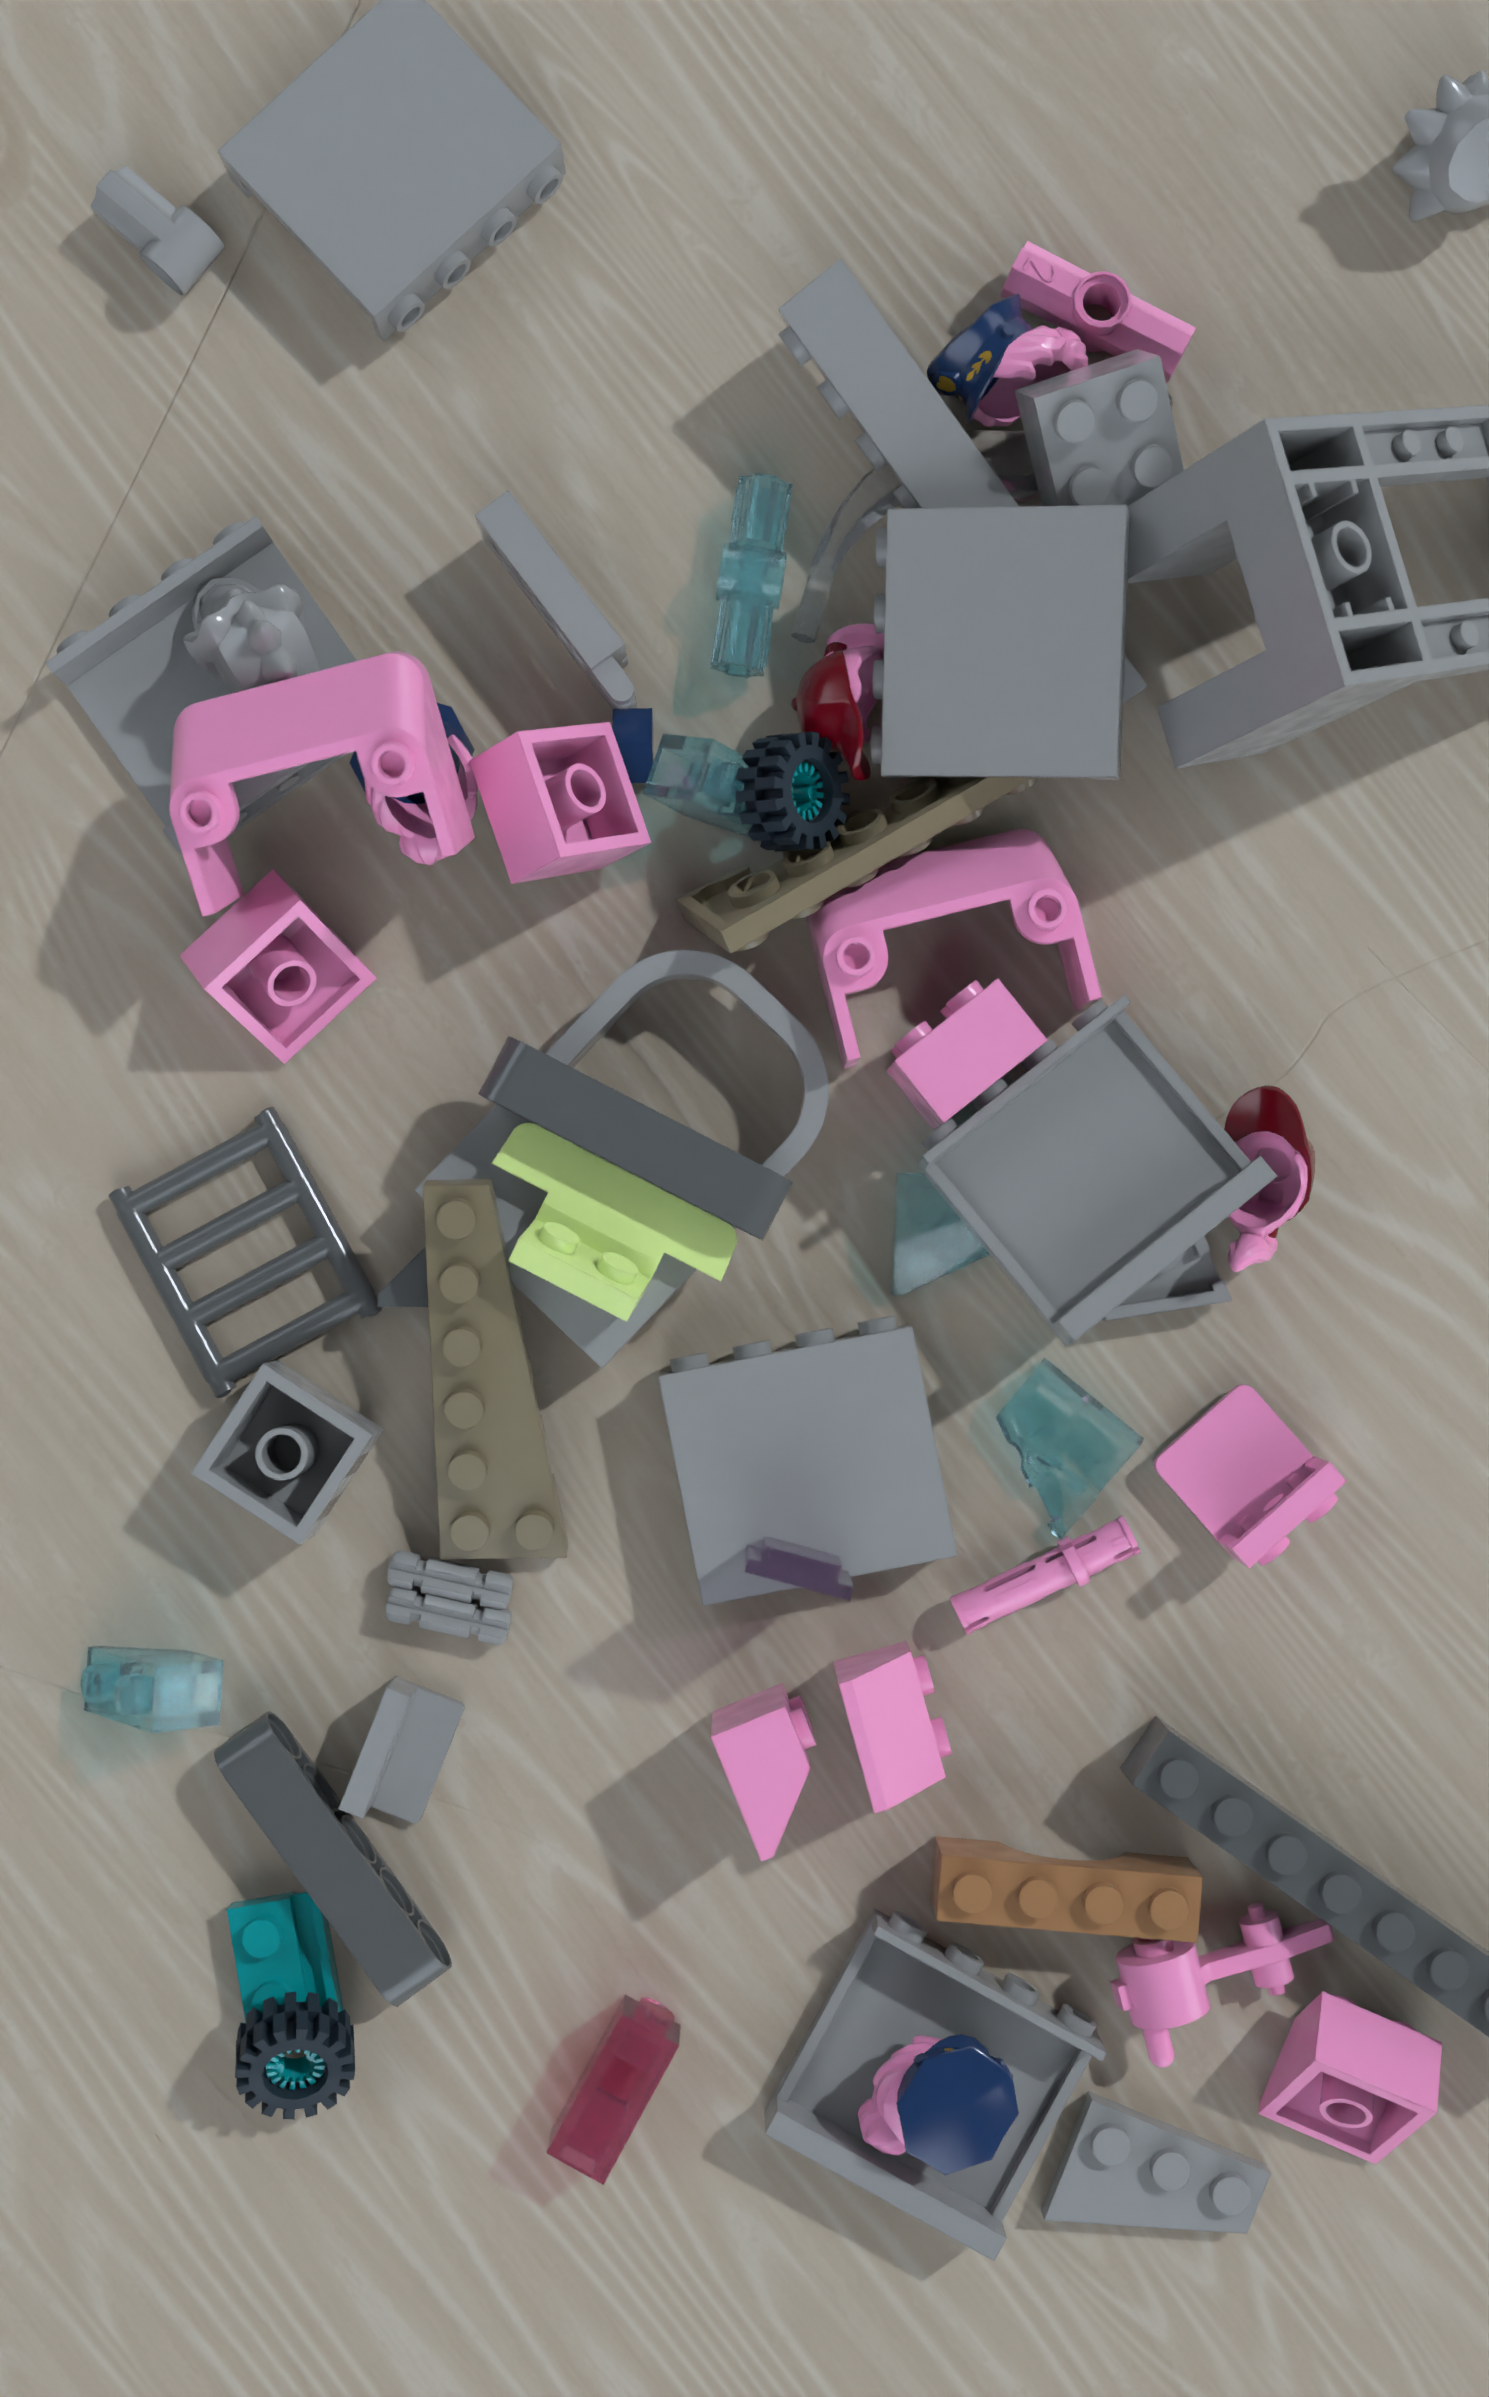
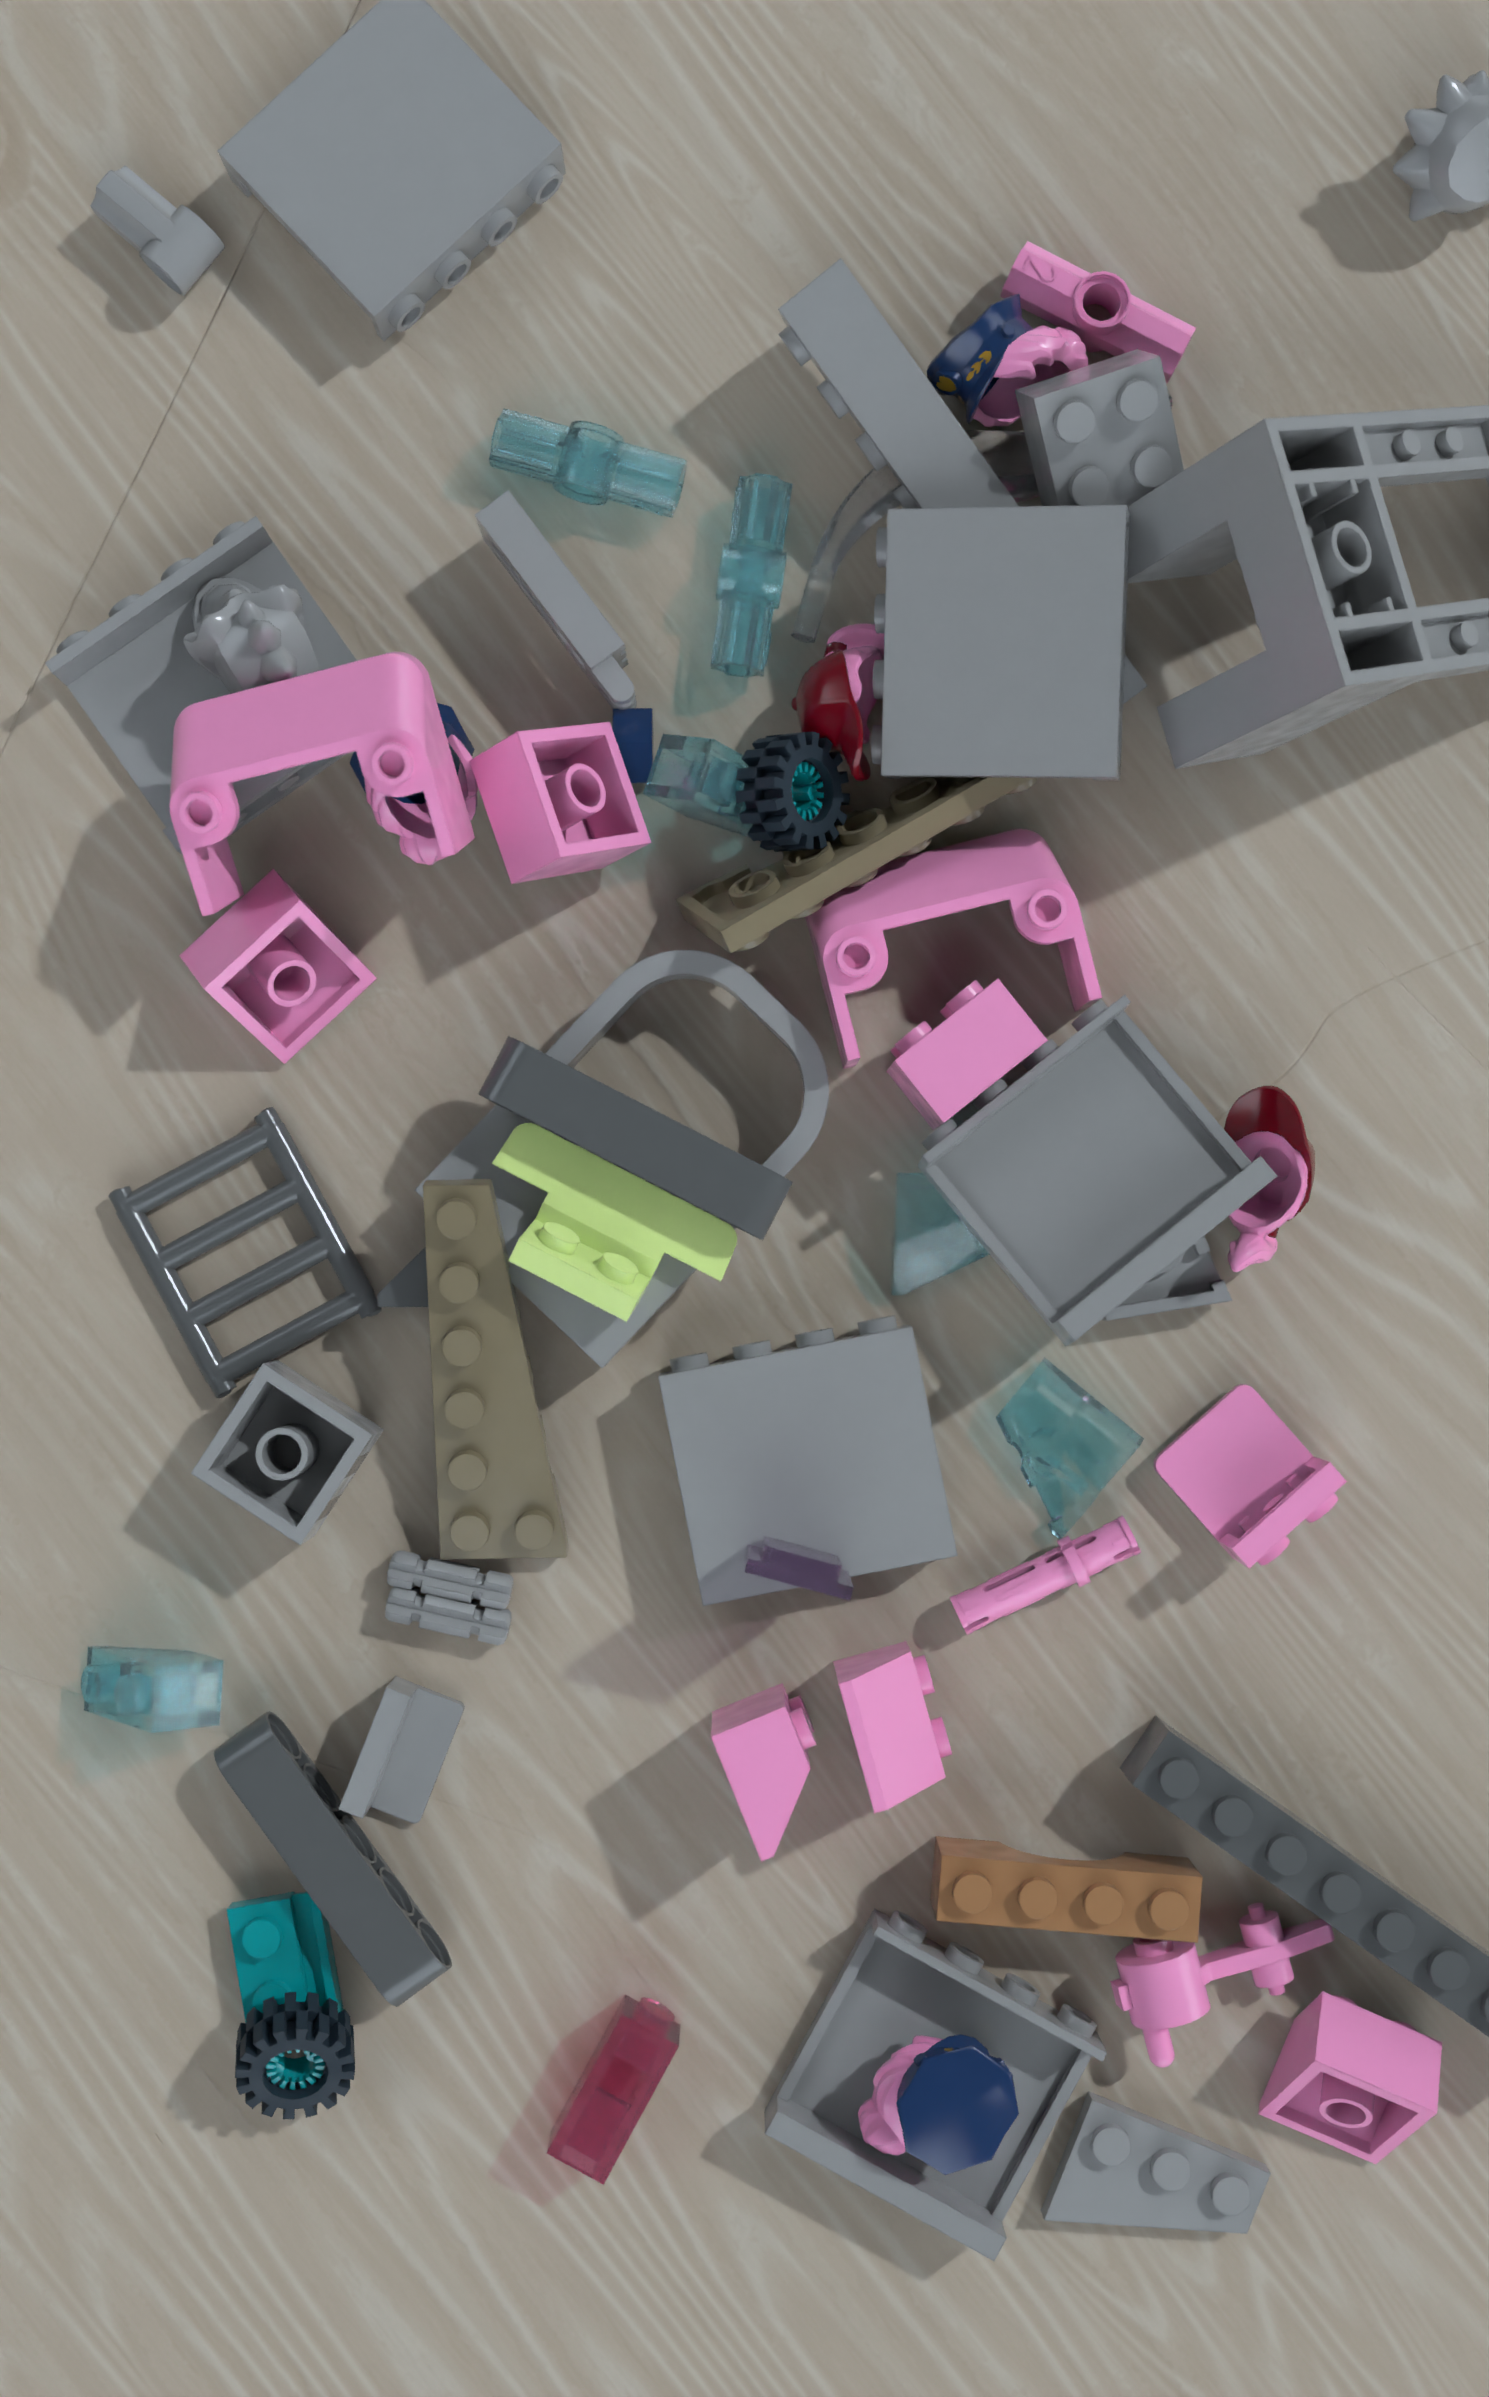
none -> clear light blue piece [489,408,687,518]

